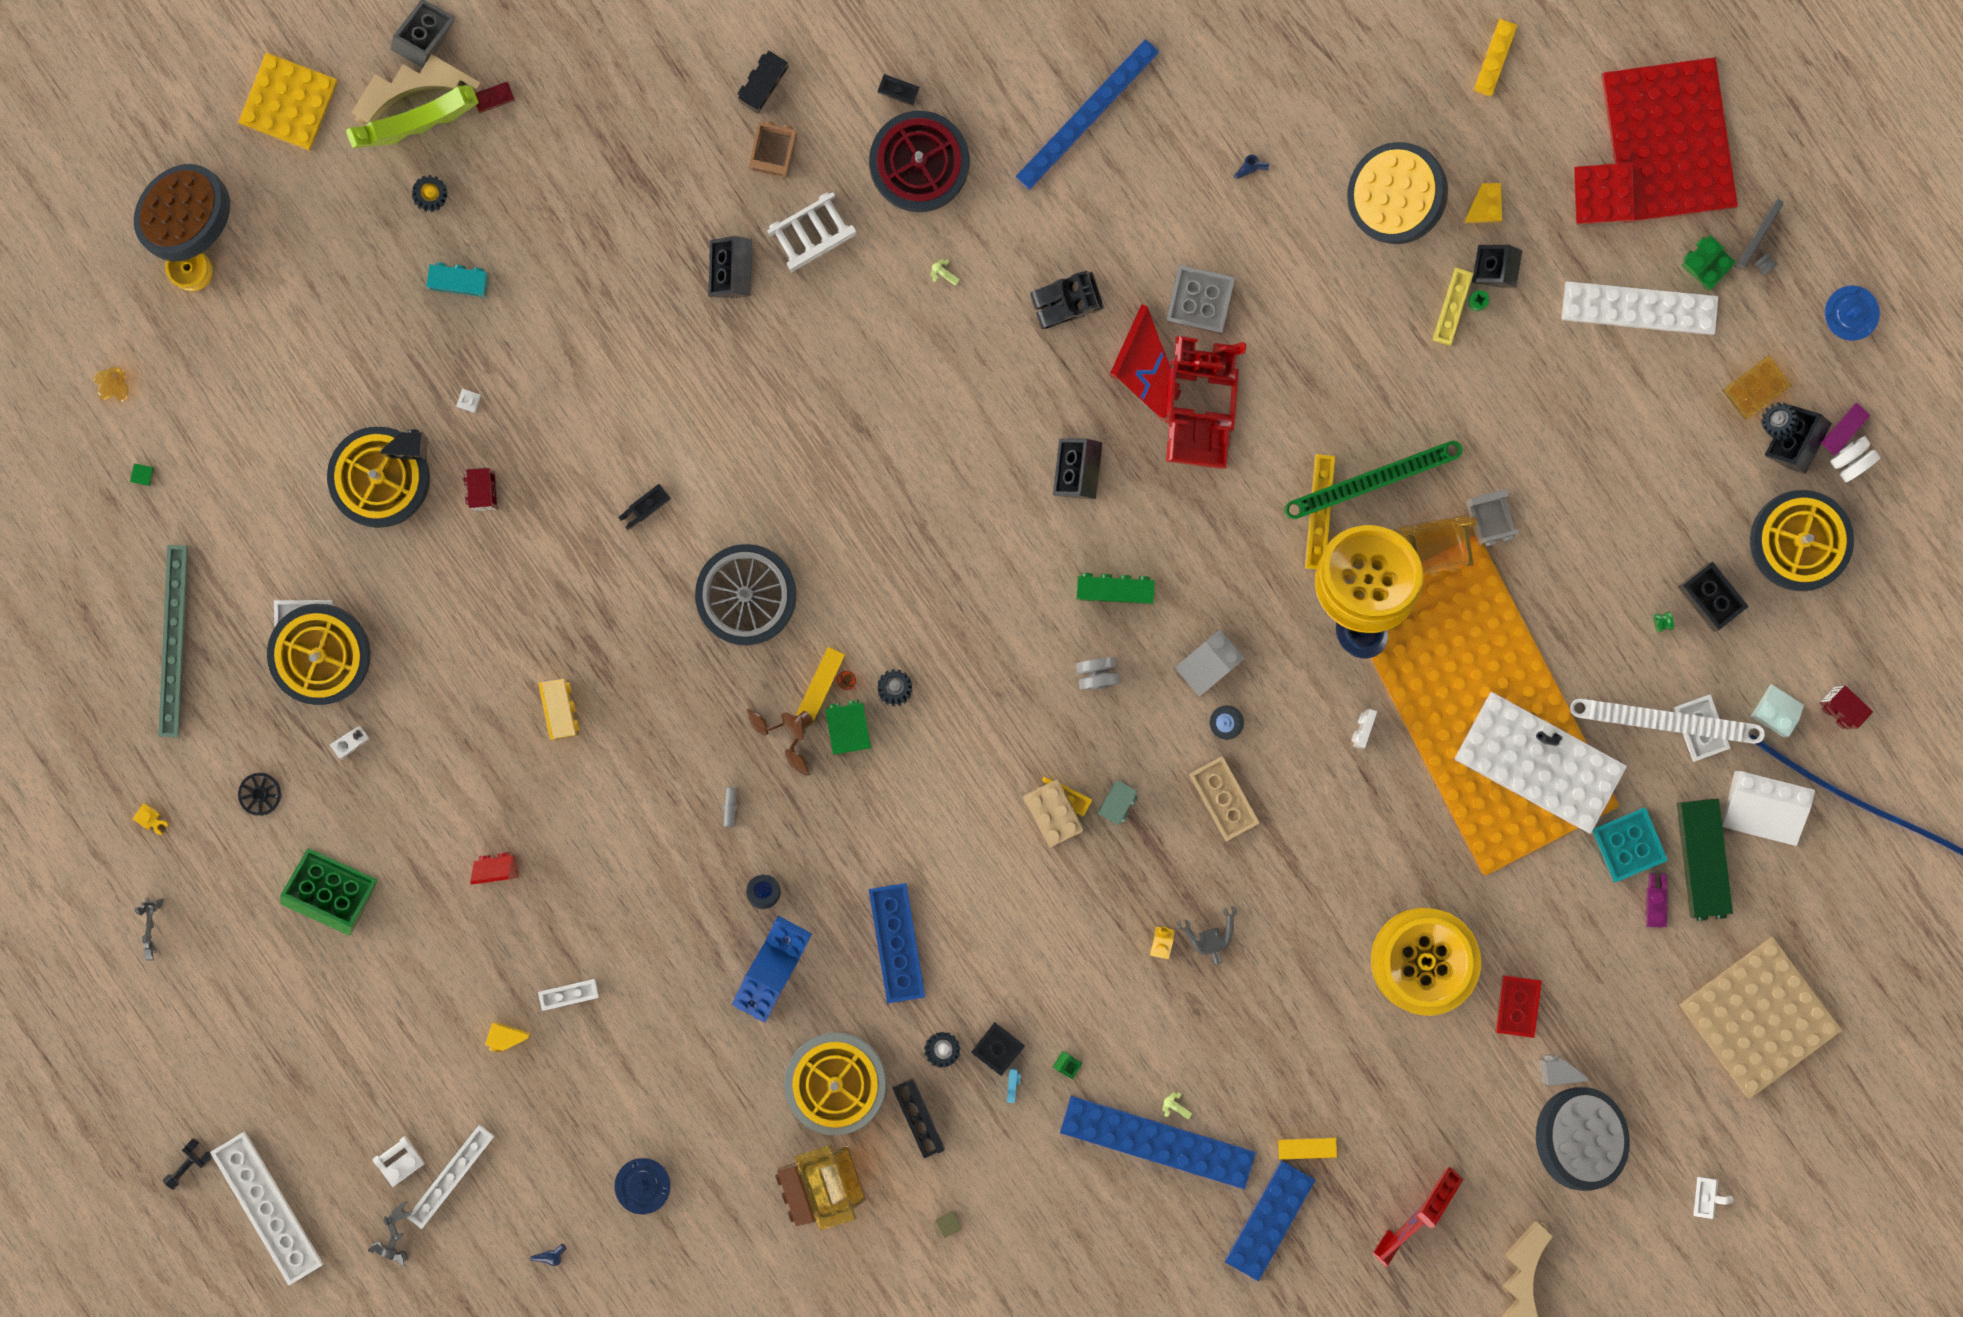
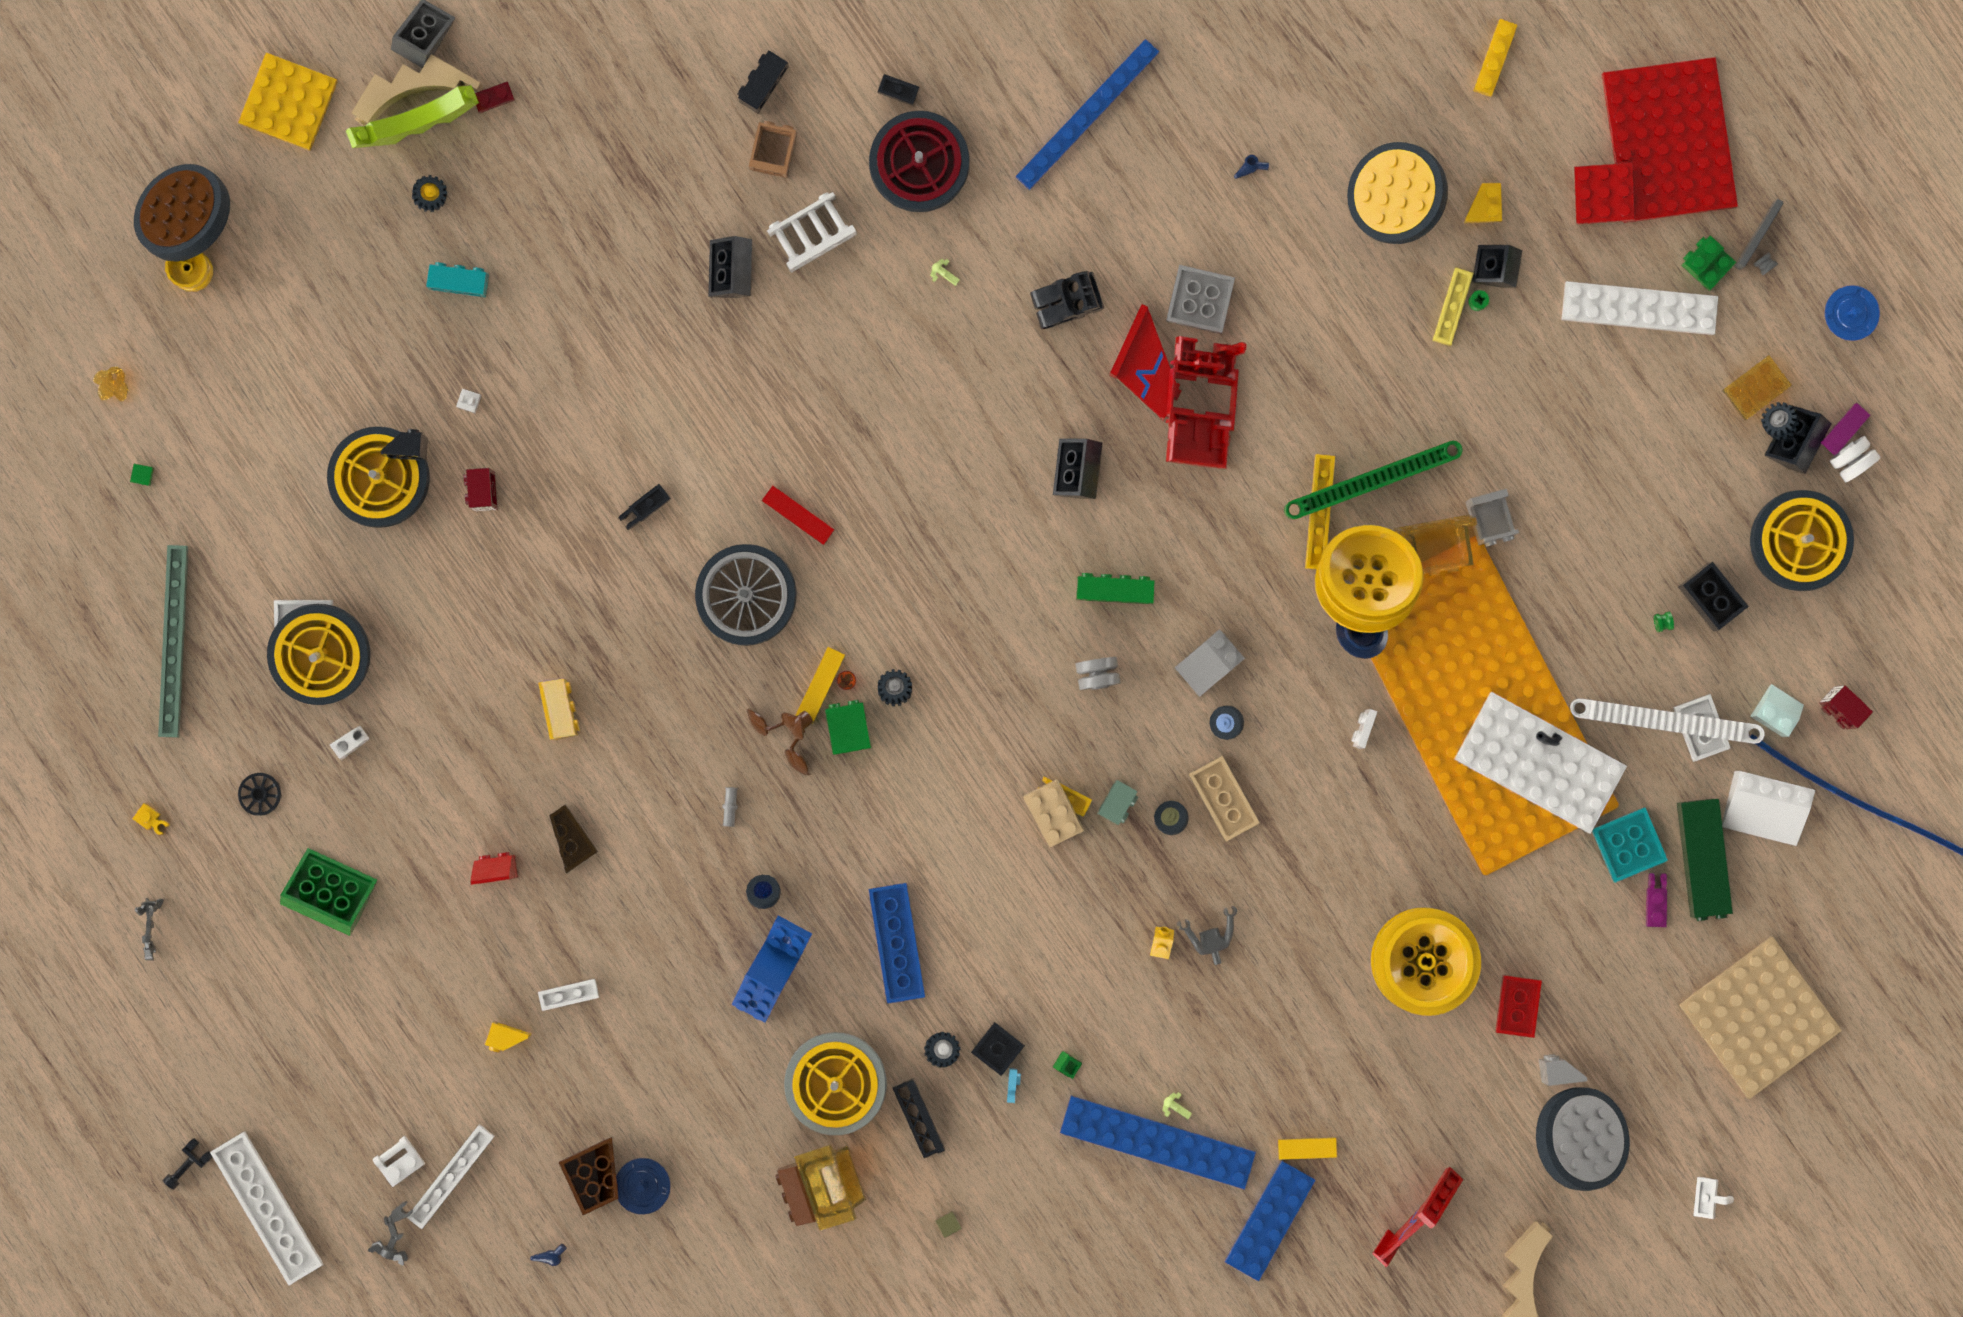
none -> dark brown wing [549,804,598,874]
none -> reddish brown wedge [559,1137,619,1215]
none -> red tile [761,485,835,545]
none -> black wheel [1154,800,1189,835]

